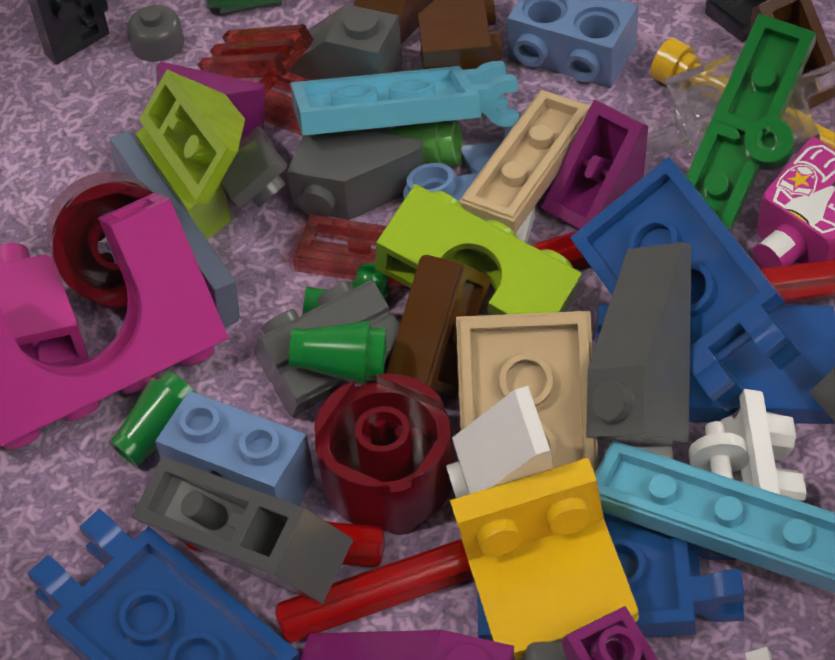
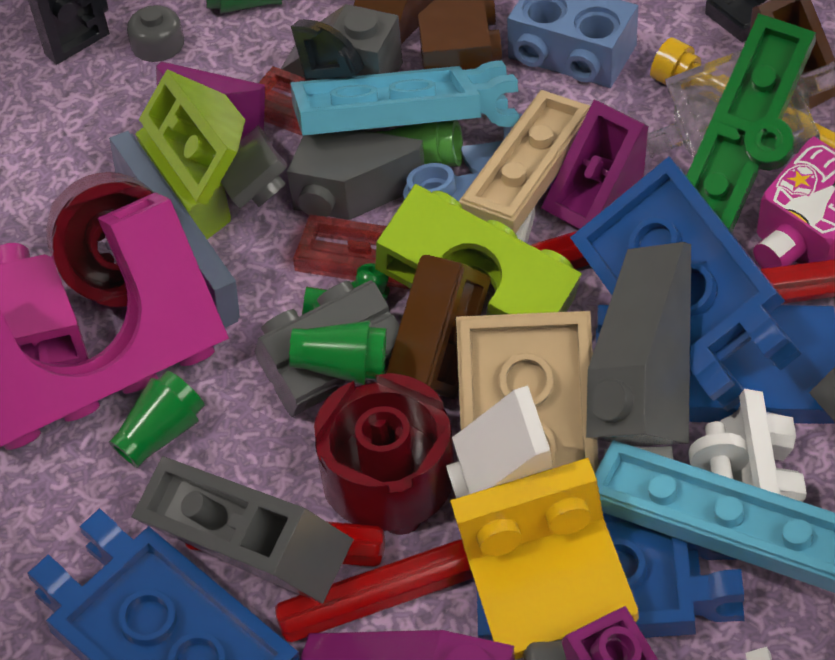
medium blue brick [155,391,315,505] -> none
clear red tile [197,24,314,79] -> none
none -> black tile [291,19,364,81]

